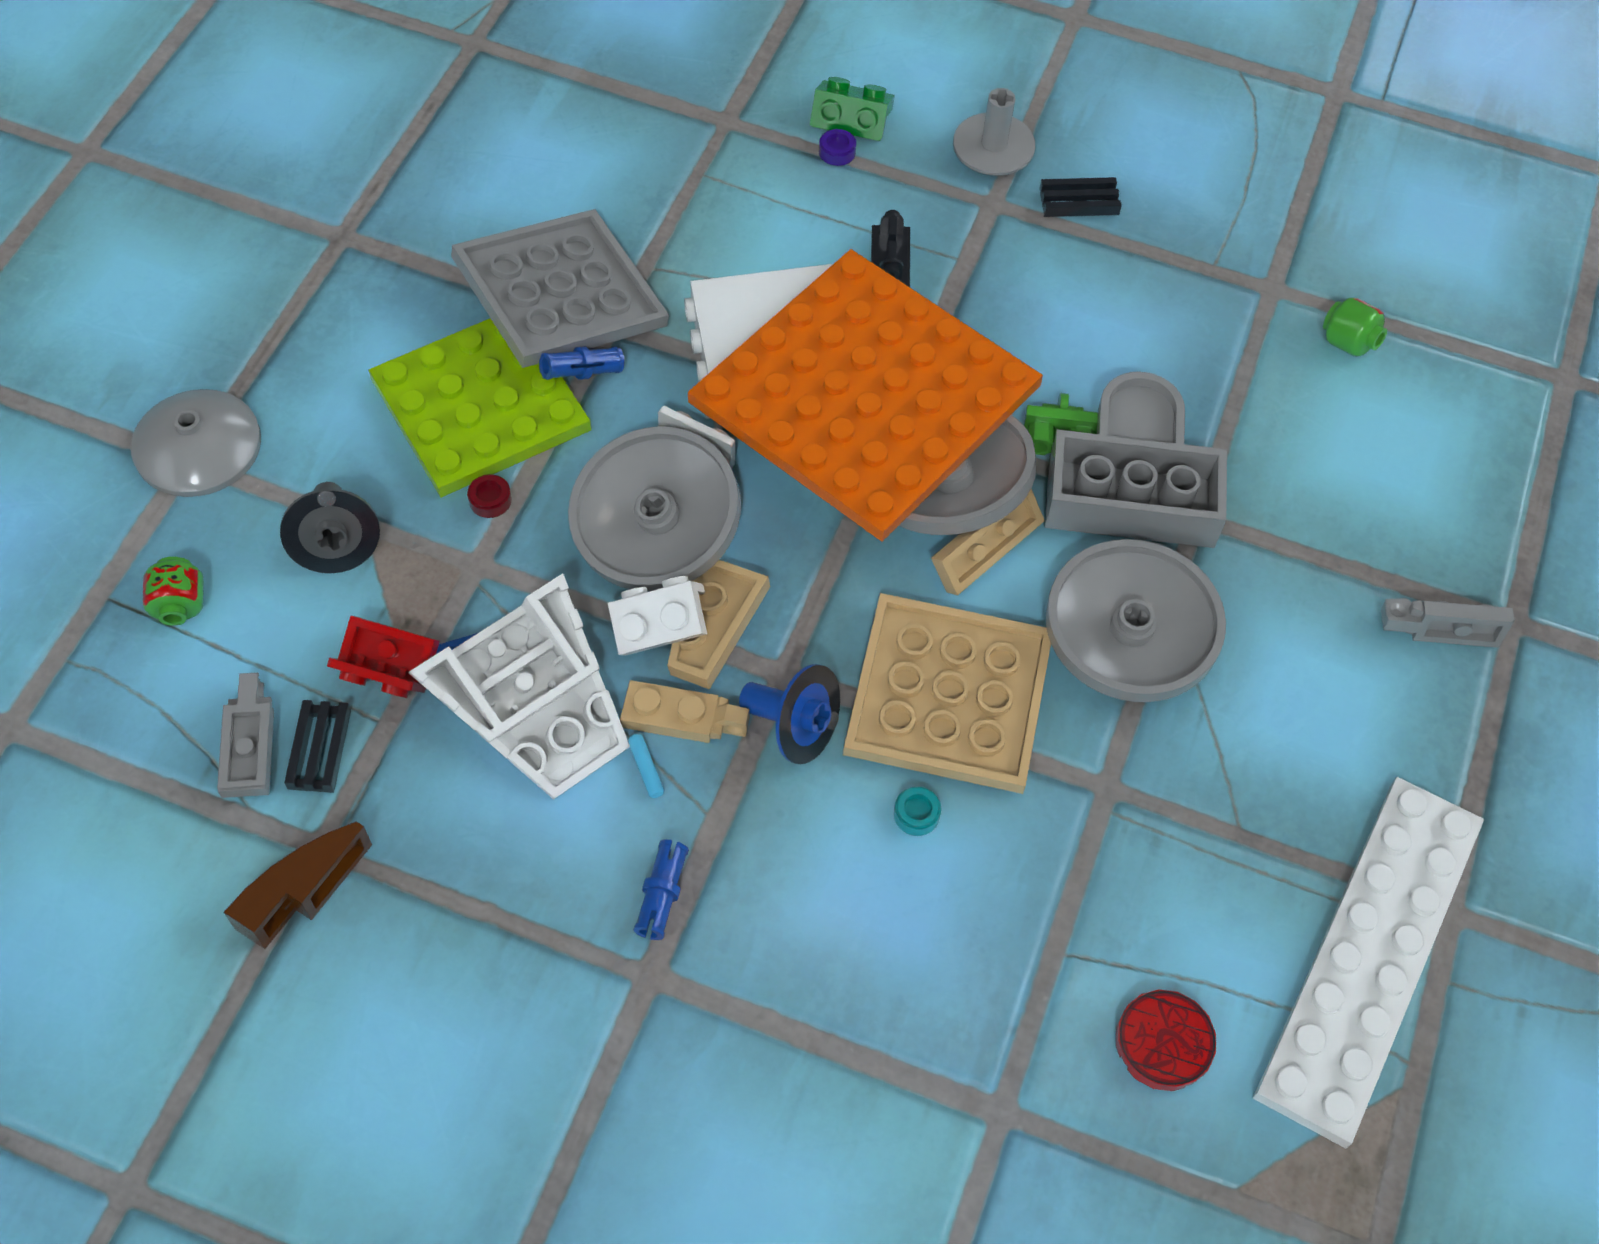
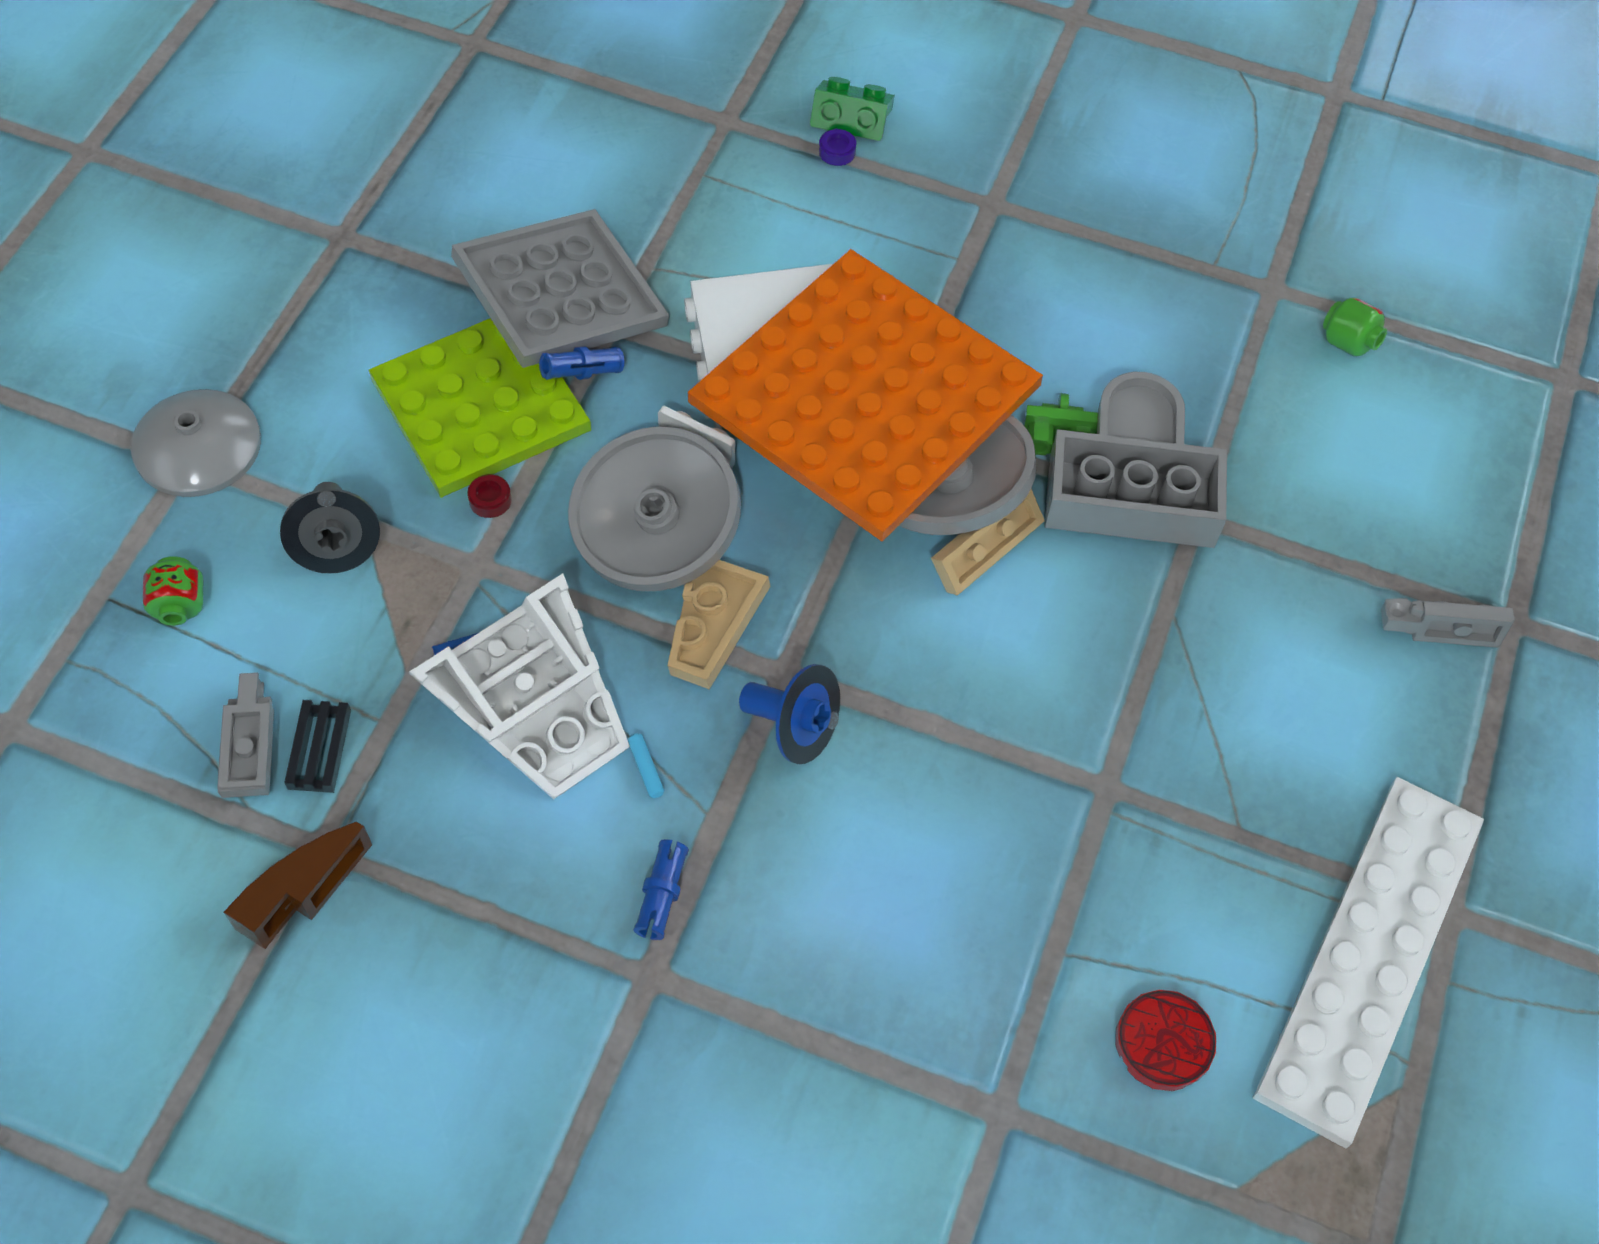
red bracket [327,616,440,698] -> none
white bracket [608,576,707,656] -> none
tan hinge [620,680,750,743] -> none
tan plate [843,593,1051,794] -> none
black hinge [871,210,910,287] -> none
teal tile [894,787,941,836] -> none
light grey piece [953,88,1035,176] -> none
black tile [1039,177,1122,217] -> none
light grey dish [1046,539,1226,702] -> none

